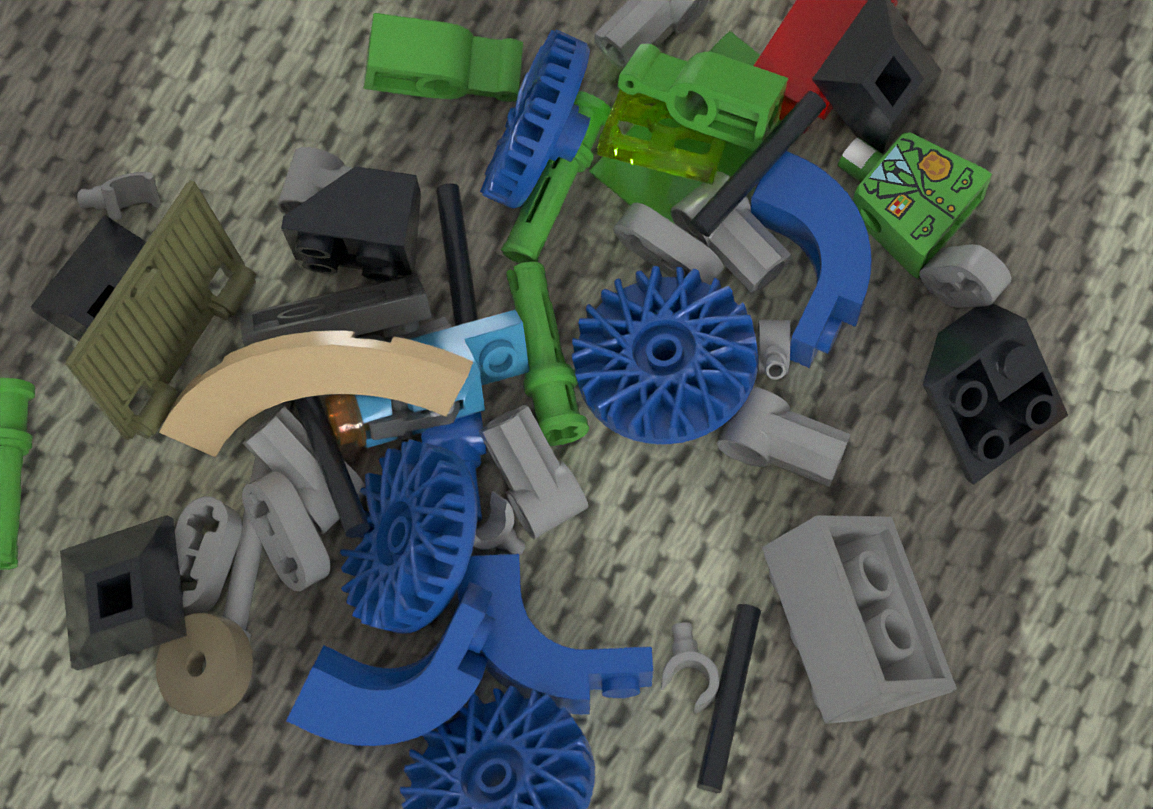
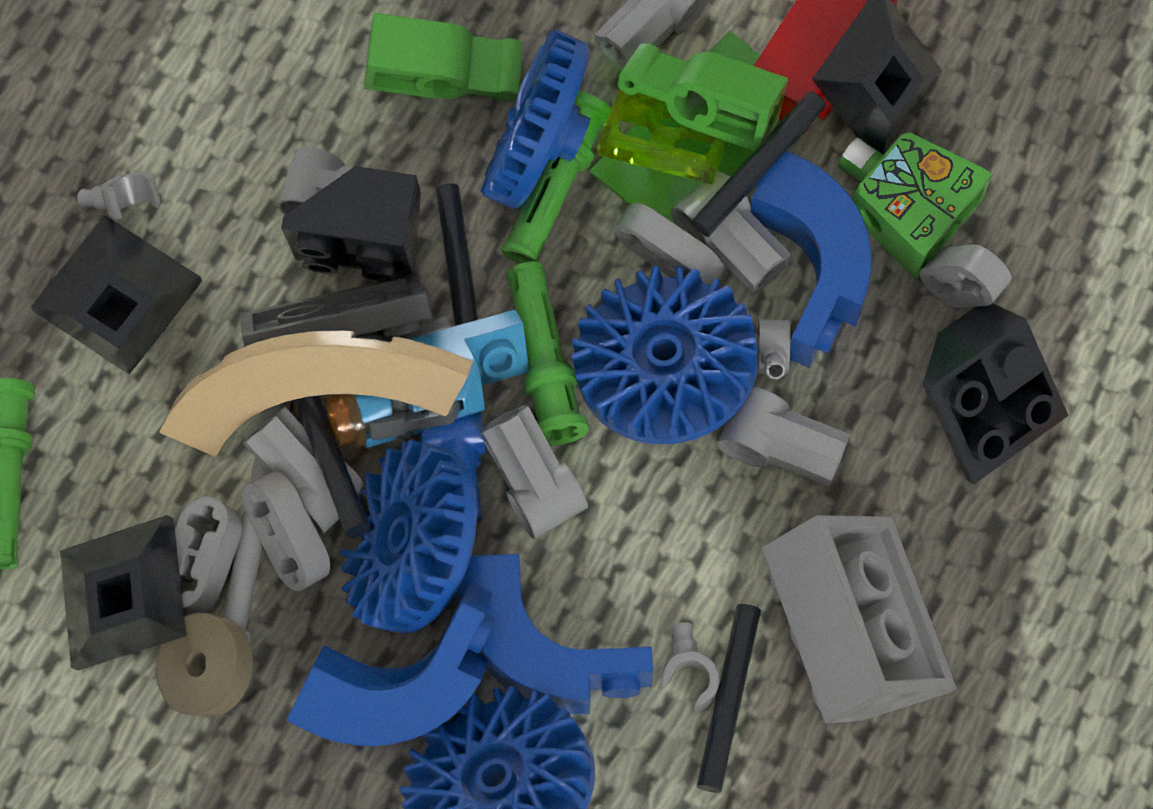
olive window [65,180,257,440] -> none
light grey piece [473,491,525,556] -> none

